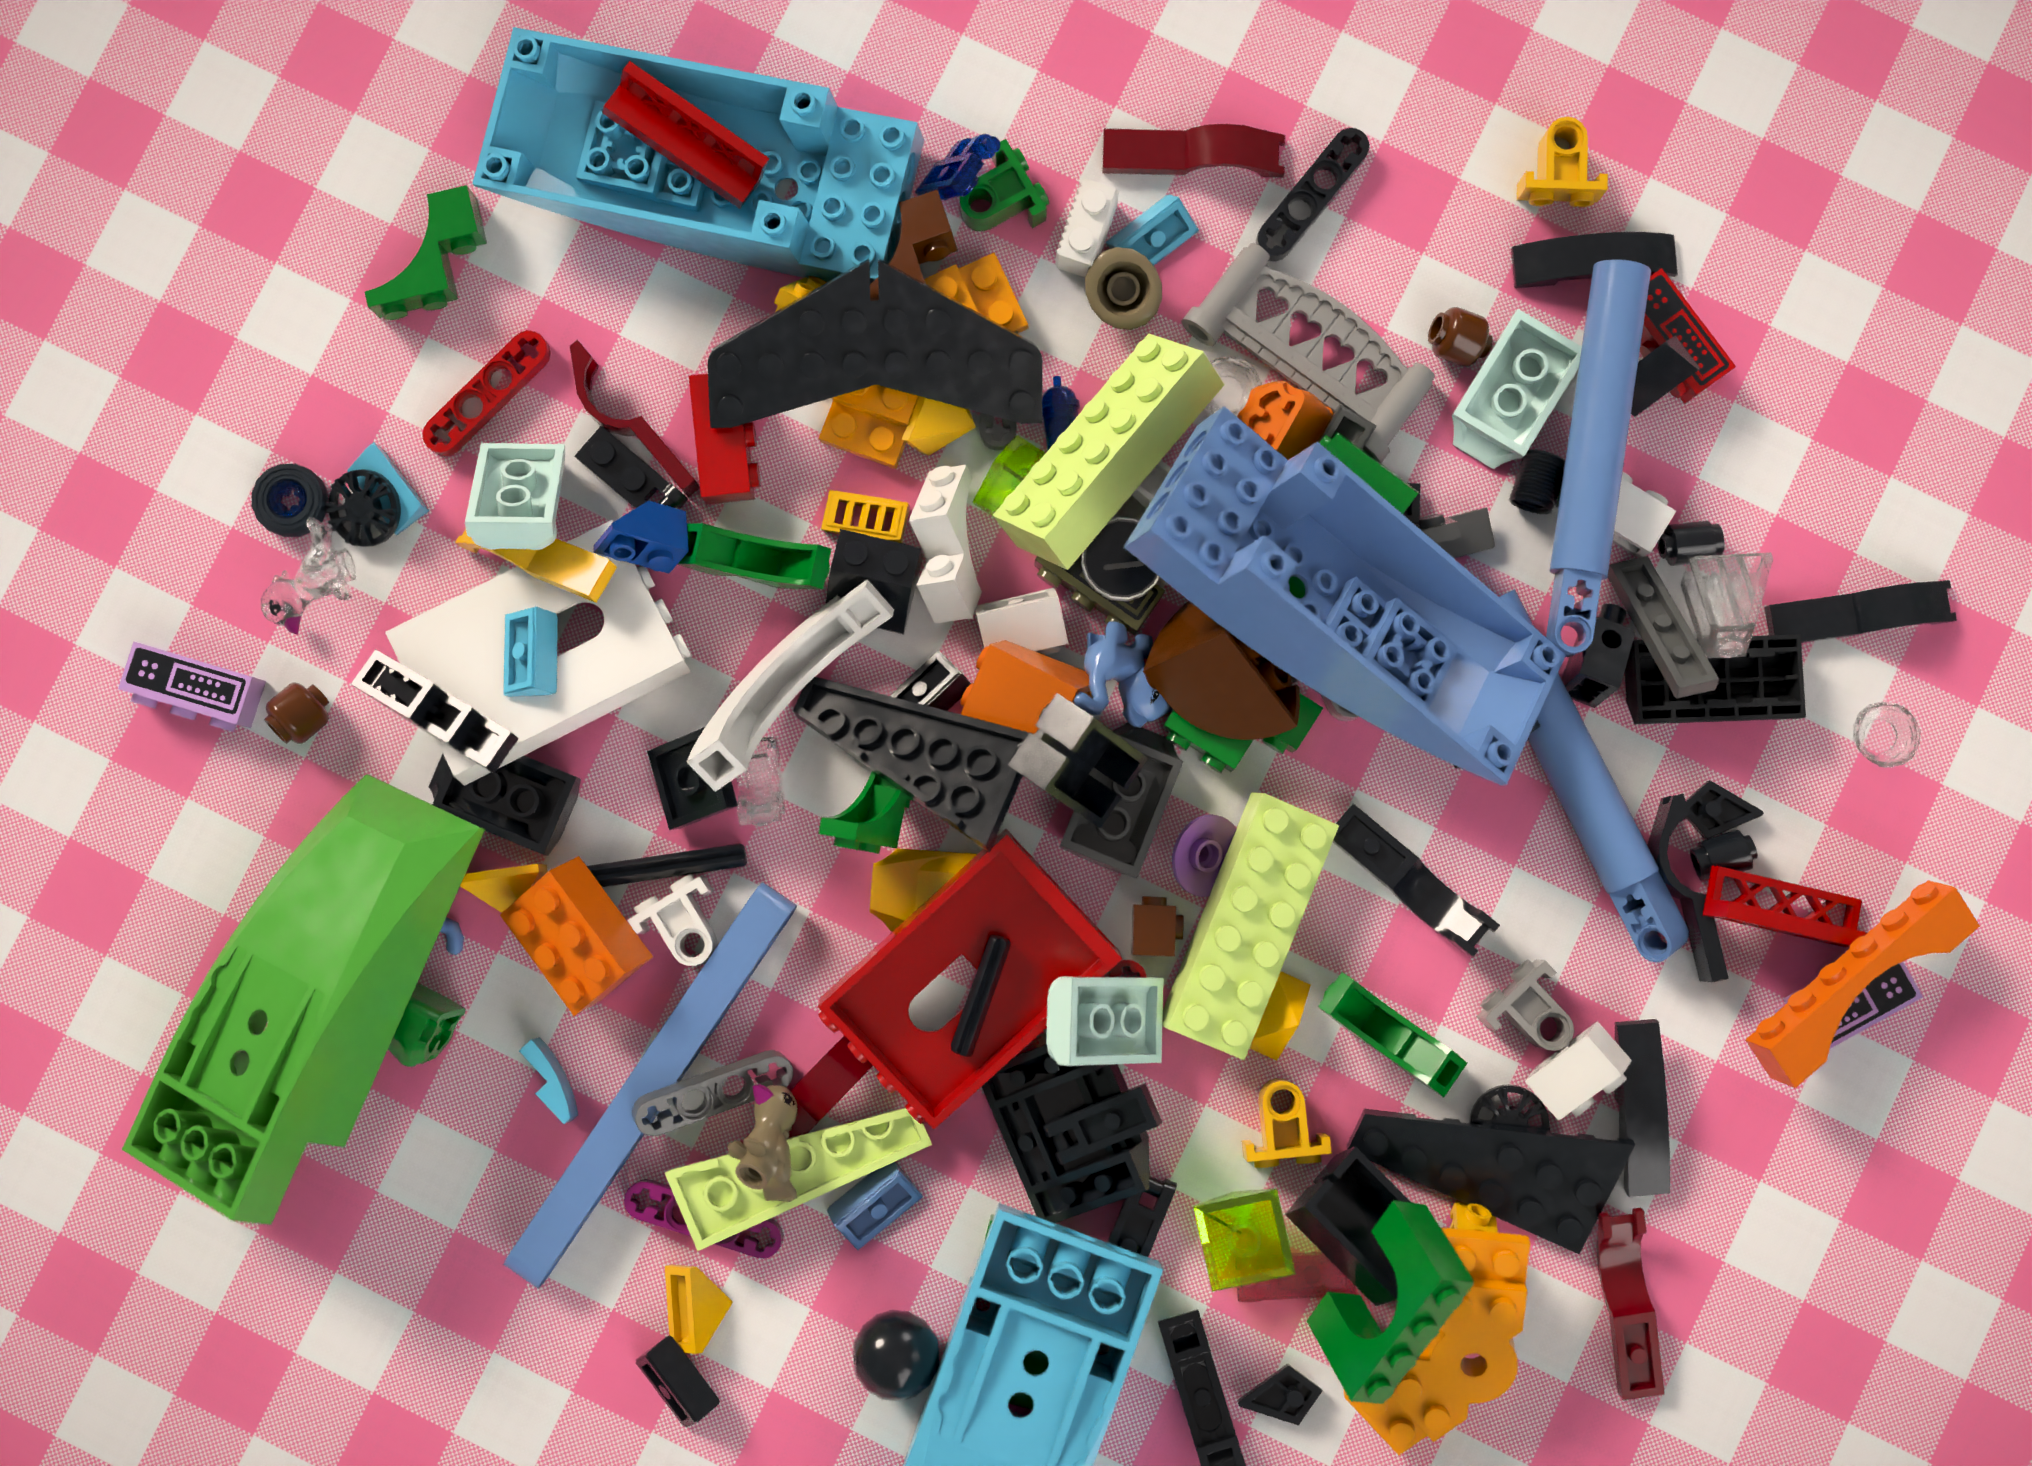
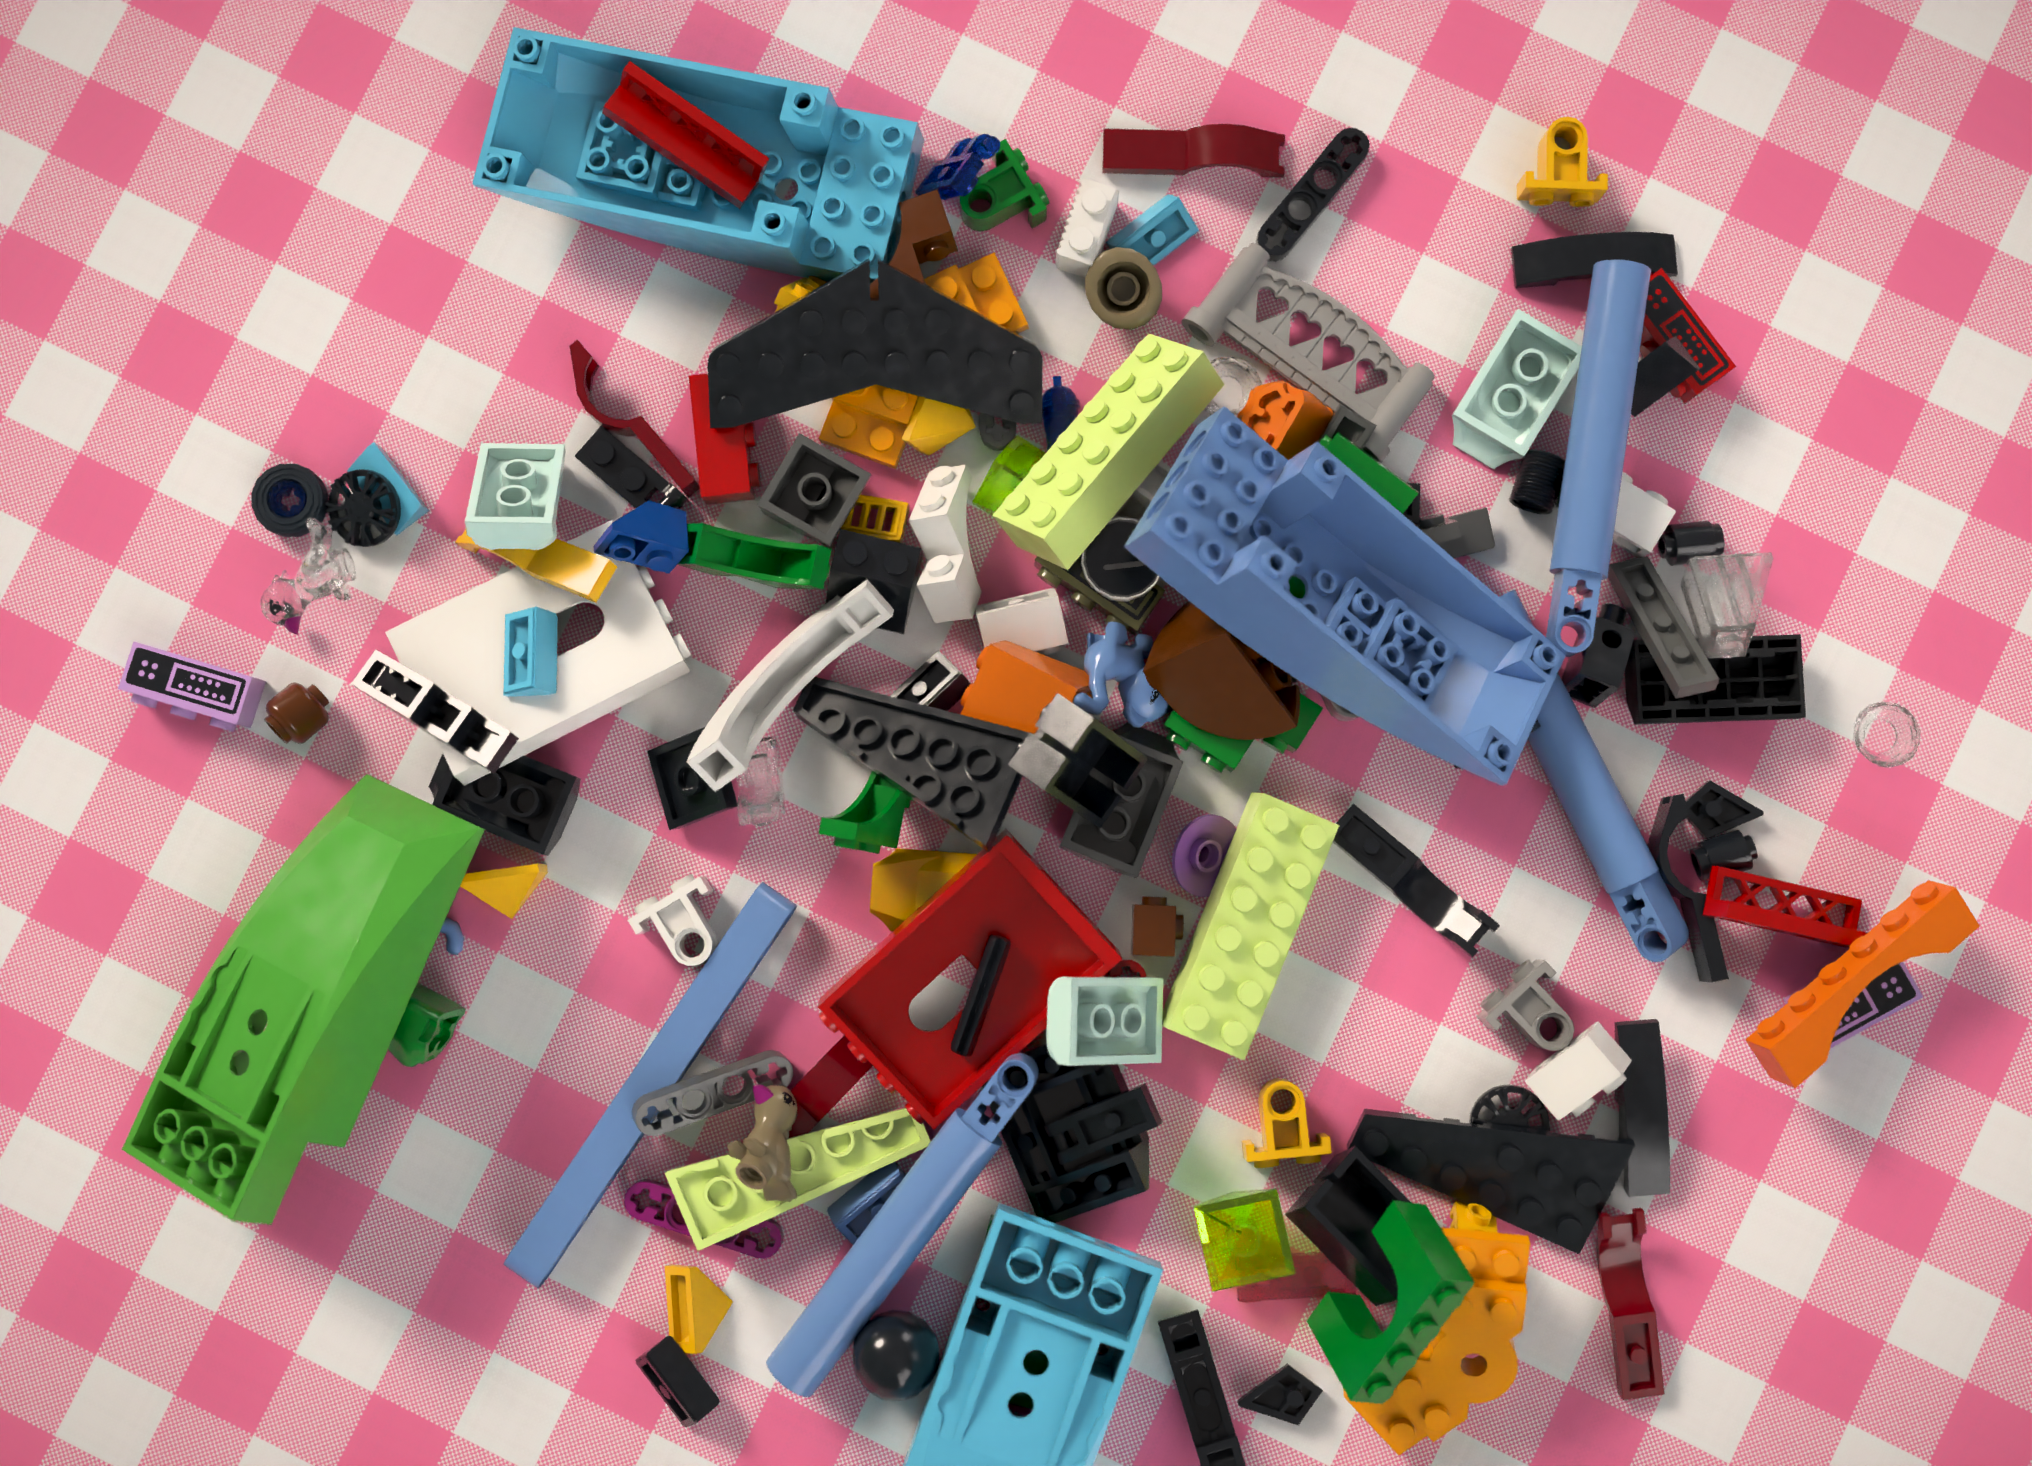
green arch [365,185,487,320] -> none
red beam [422,330,551,457] -> none
orange brick [500,856,653,1016] -> none
medium azure slope [519,1037,578,1124] -> none
black axle [583,844,747,887] -> none
black plate [1107,1171,1177,1257] -> none
yellow slope [1250,971,1311,1061] -> none
green arch [1318,972,1467,1097] -> none
reddish brown head [1428,307,1493,367] -> none
black piece [1764,580,1957,643] -> none
none -> dark grey slope [757,433,872,547]
none -> medium blue piece [766,1053,1039,1397]

